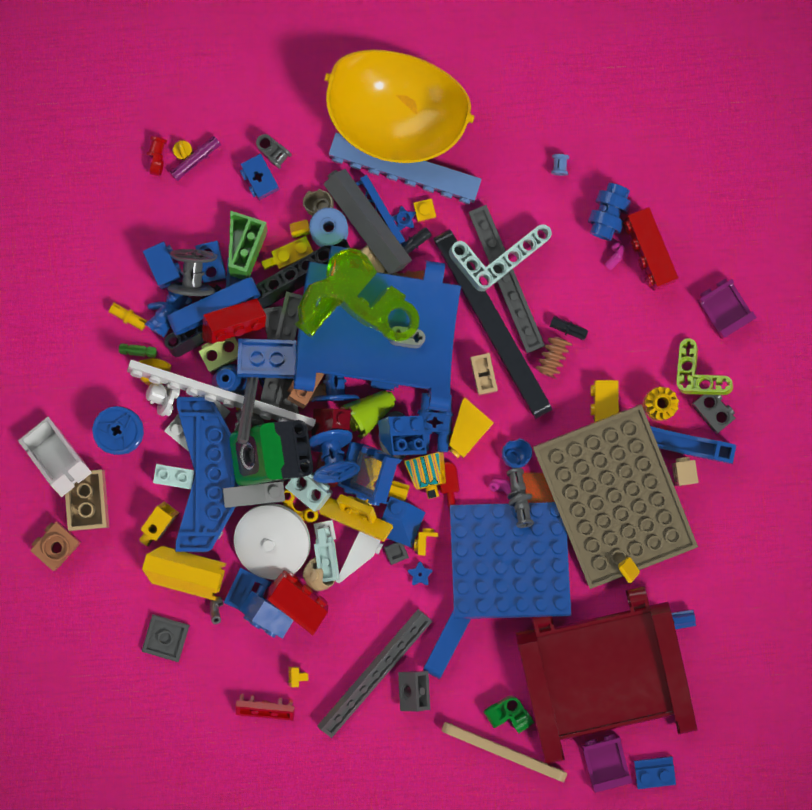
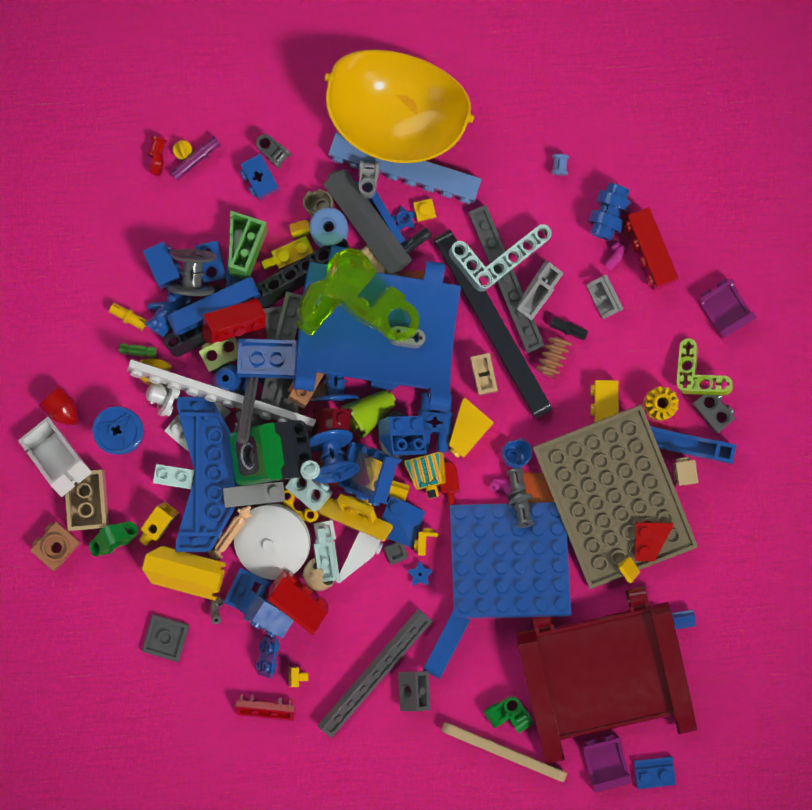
none -> red helmet [39,386,79,425]
none -> green piece [89,521,138,557]
none -> light nougat wheel [208,505,252,560]
none -> blue hinge [256,636,280,679]
none -> light aqua plate [300,460,320,480]
none -> light grey piece [359,160,380,199]
none -> light grey slope [516,261,564,320]
none -> light grey hinge [586,275,623,319]
none -> red wing [635,522,674,562]

